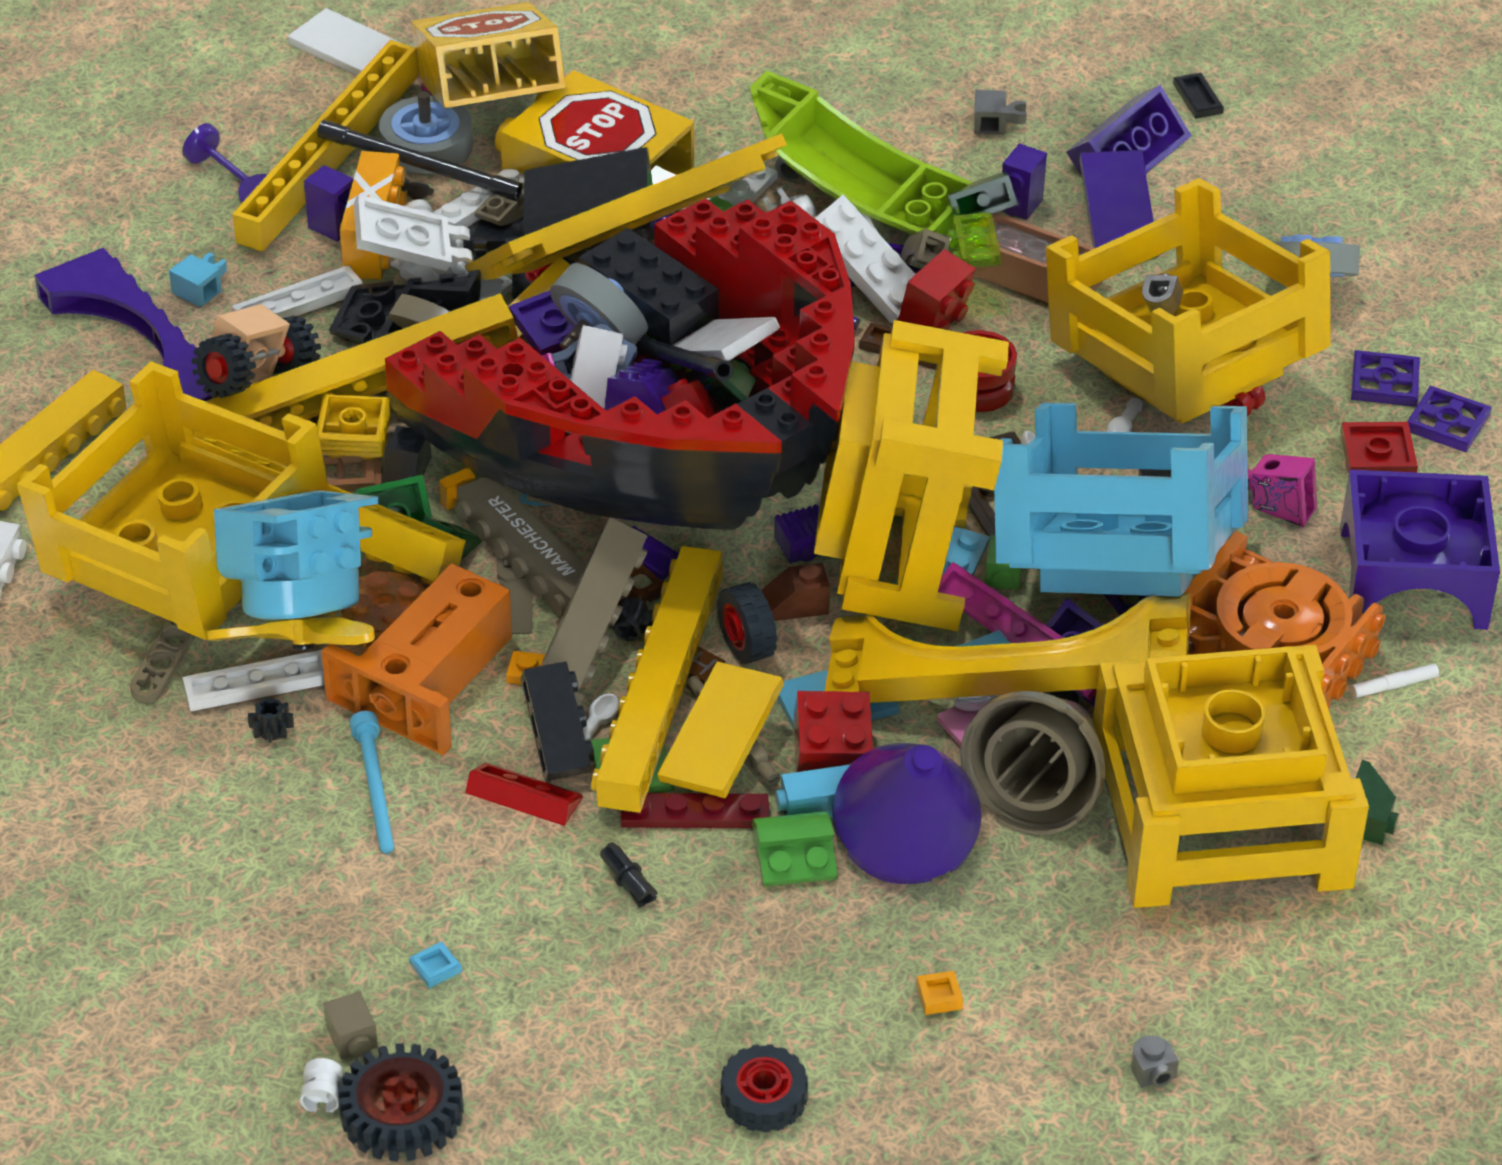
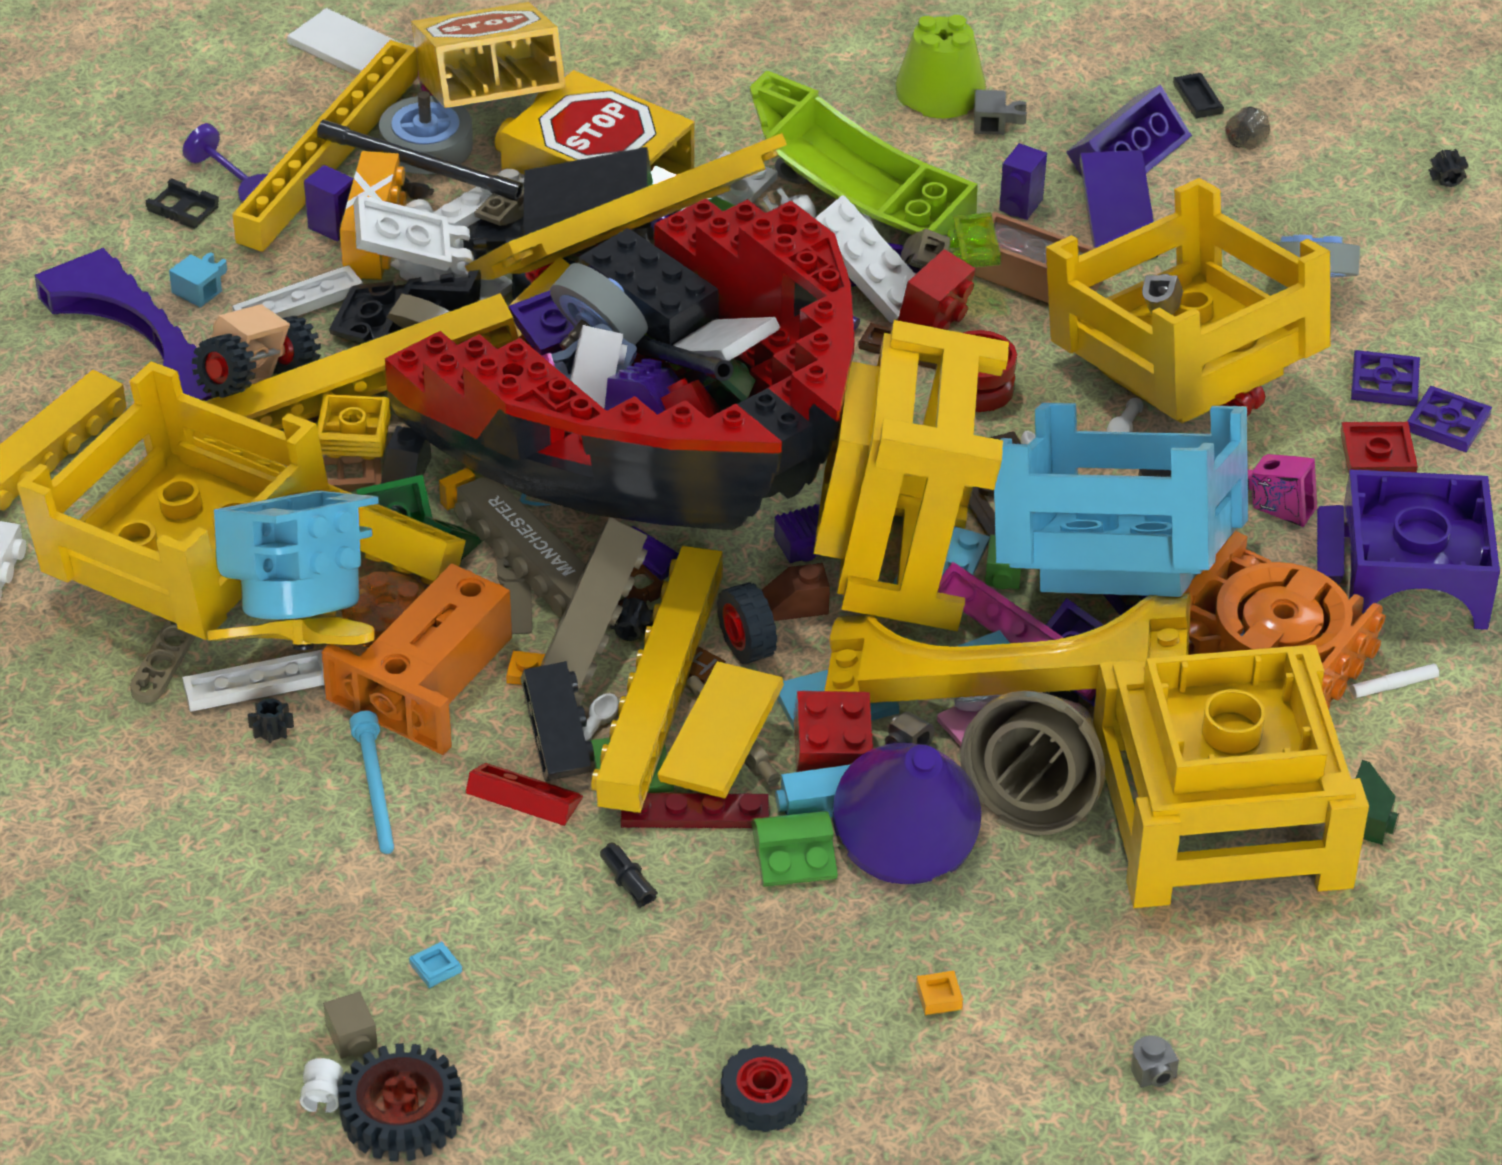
slope [948,171,1018,225] -> none
none -> black piece [145,178,219,229]
none -> flat silver plate [885,711,935,746]
none -> lime cone [896,14,986,118]
none -> clear smoke head [1225,106,1271,150]
none -> dark purple slope [1317,505,1345,585]
none -> black gear [1428,149,1469,187]

